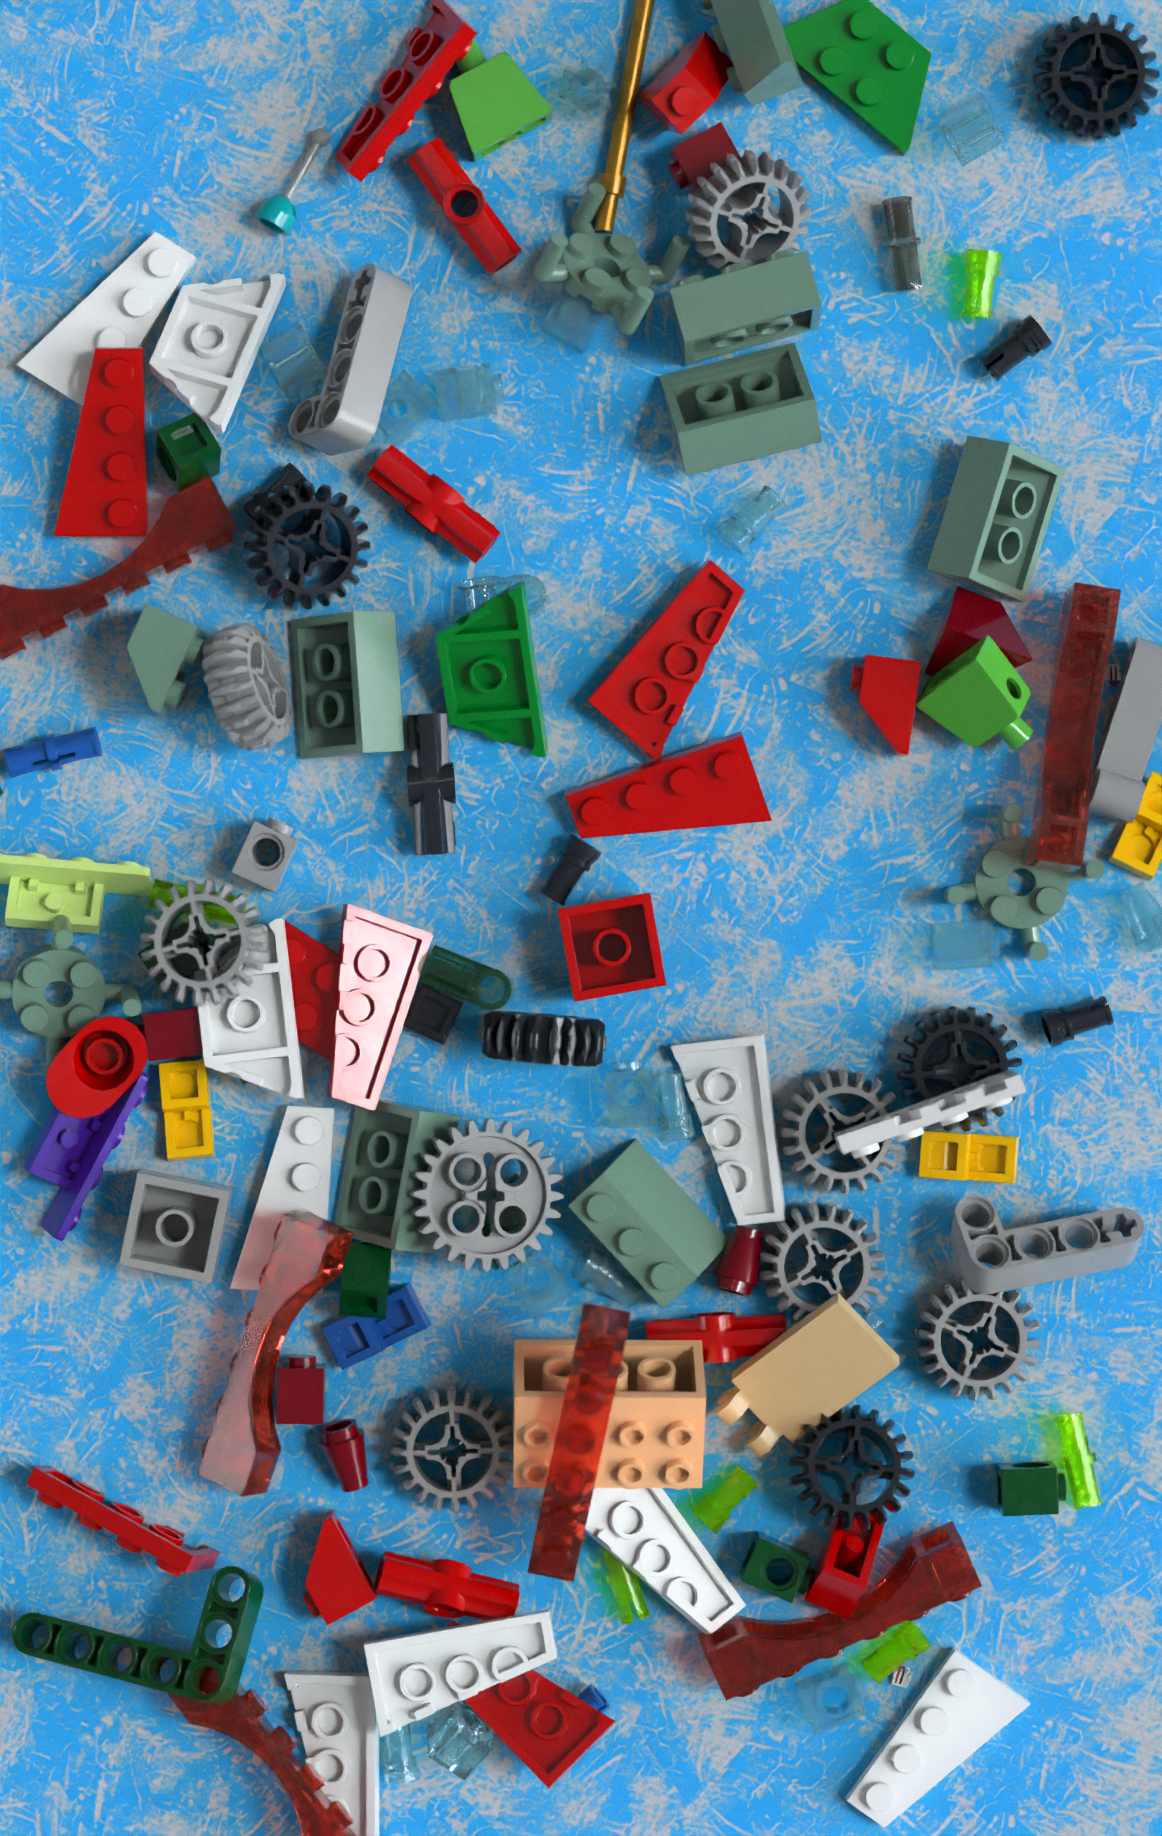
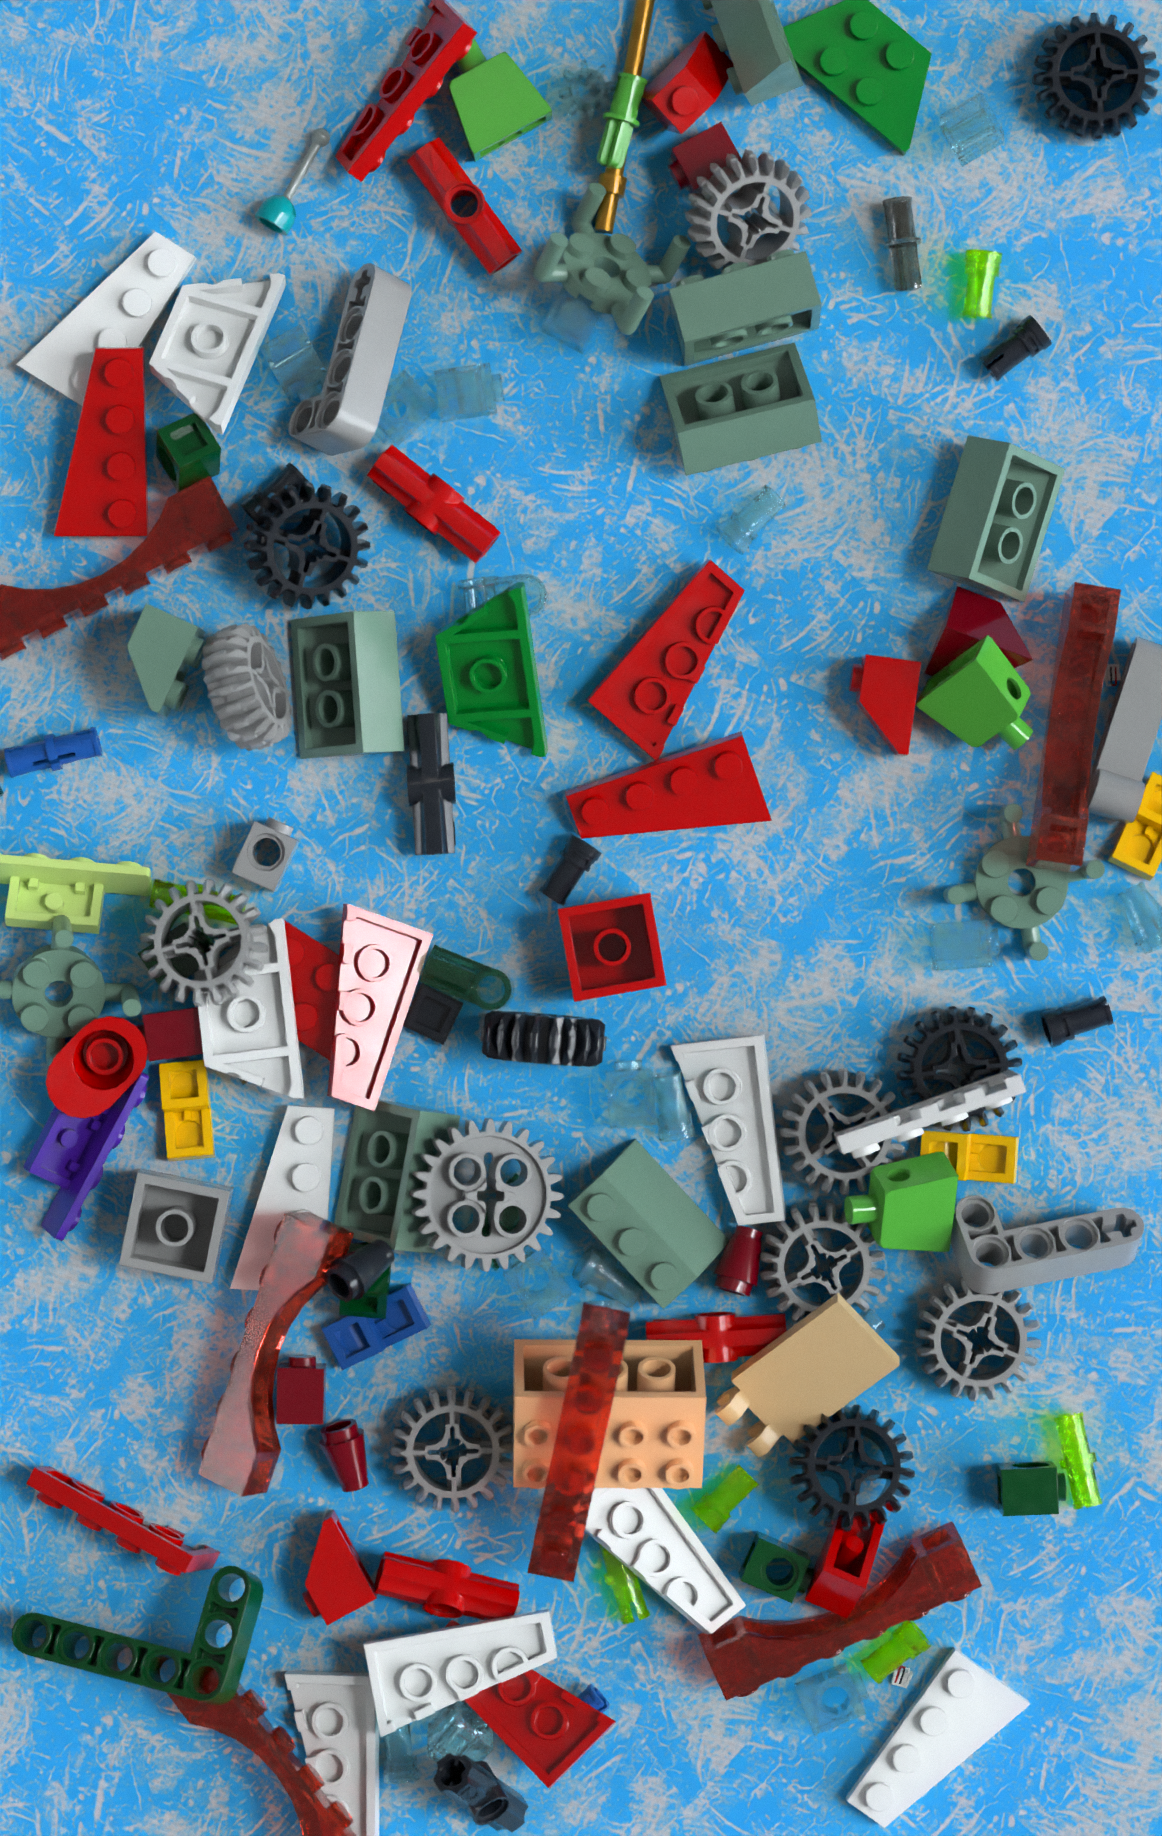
none -> black cone [325,1239,394,1302]
none -> black piece [433,1753,528,1833]
none -> bright green axle [596,72,648,169]
none -> bright green torso [844,1152,958,1252]

